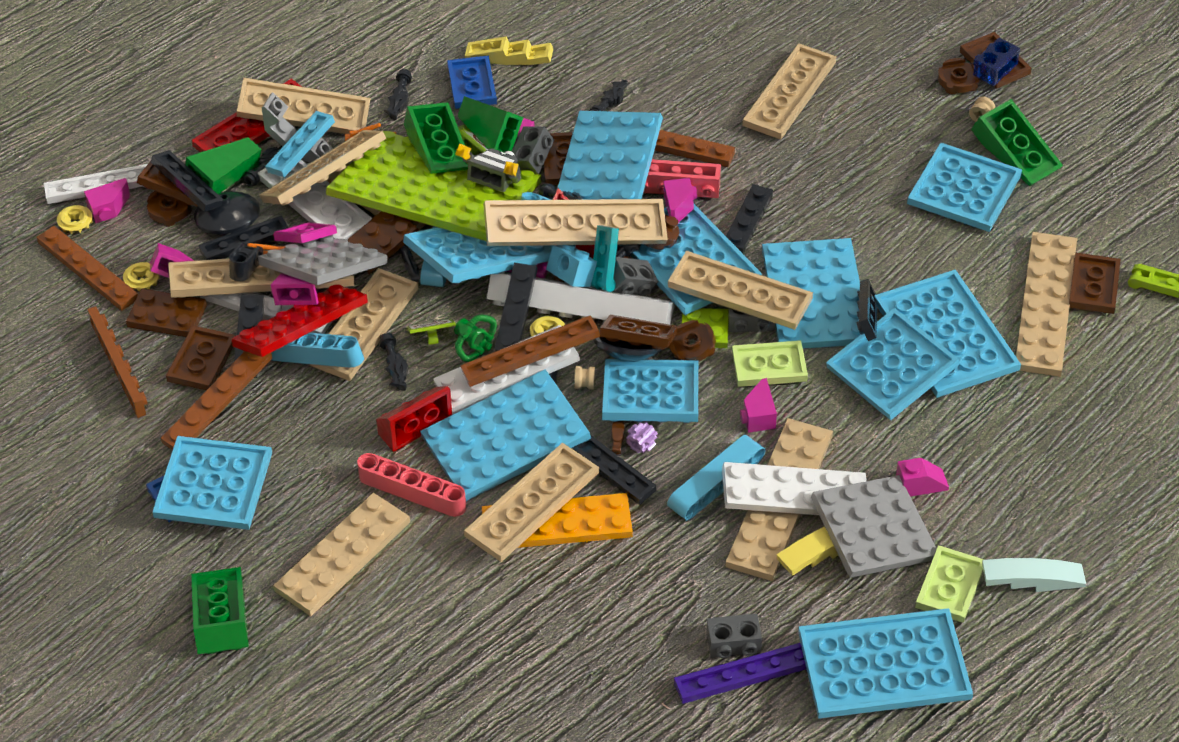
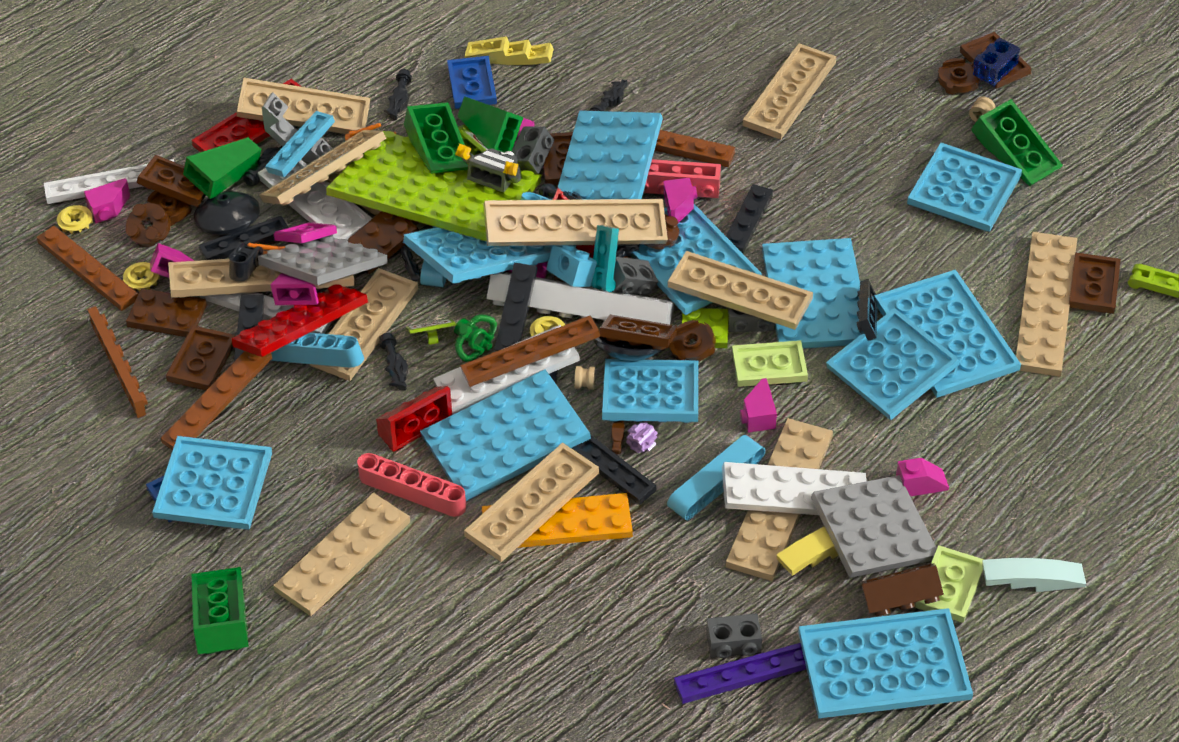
black plate [151,150,223,212] -> none
none -> reddish brown plate [125,203,171,247]
none -> reddish brown slope [861,563,944,617]

